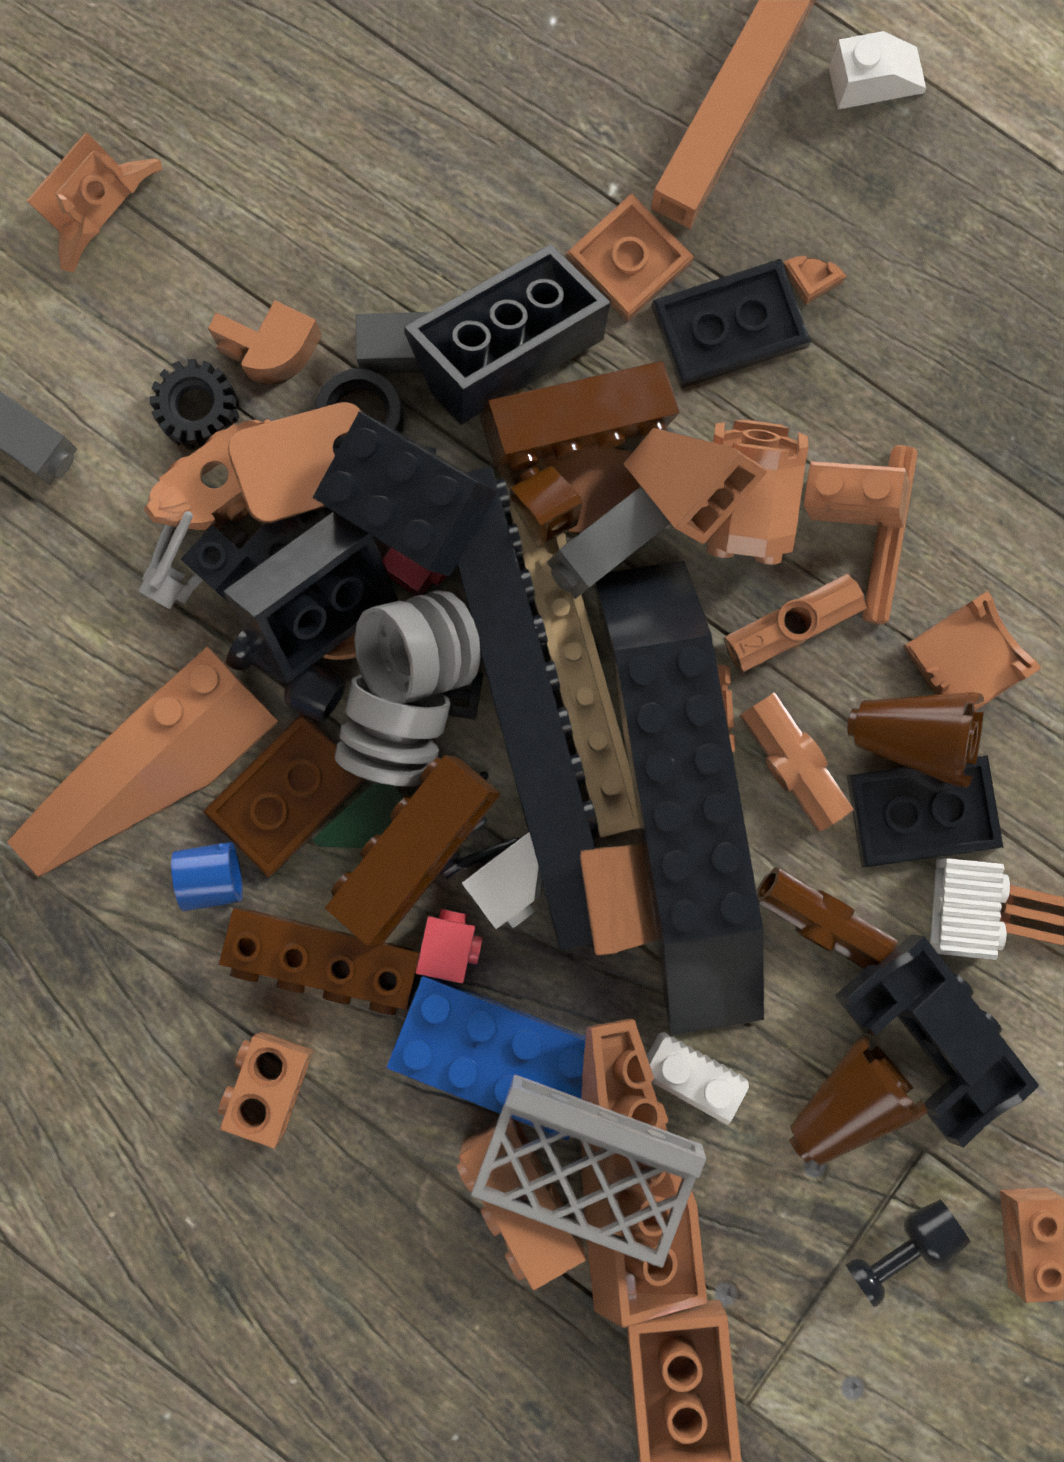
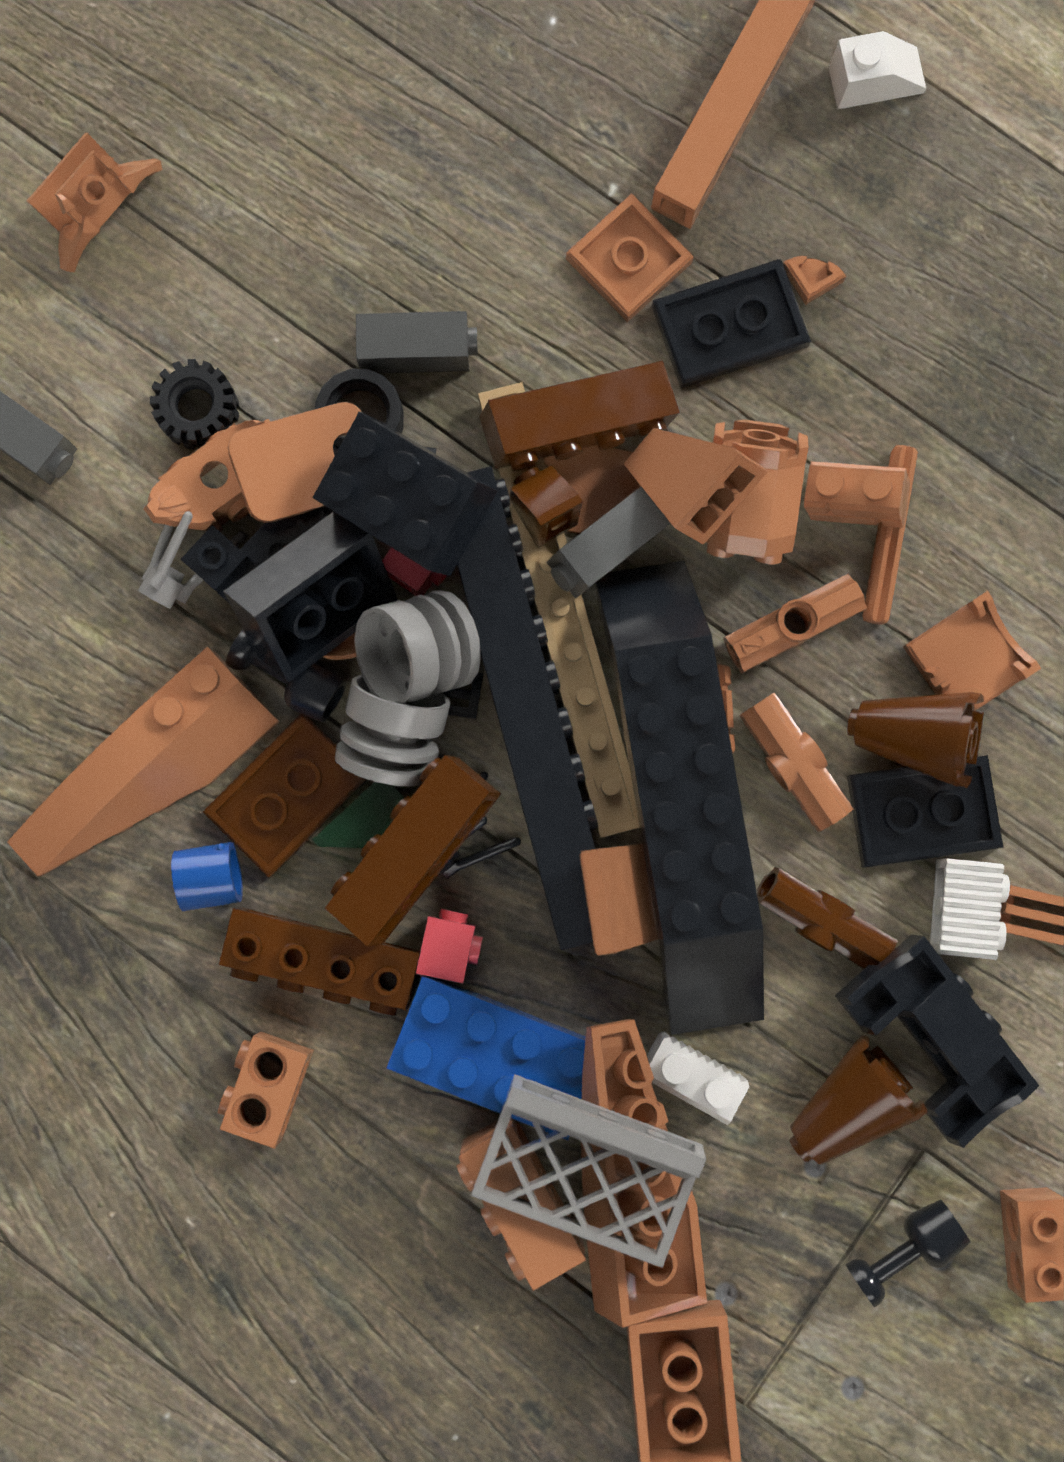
nougat brick [208,300,322,384] -> none
black slope [404,244,611,425] -> none
white slope [462,832,542,929] -> none

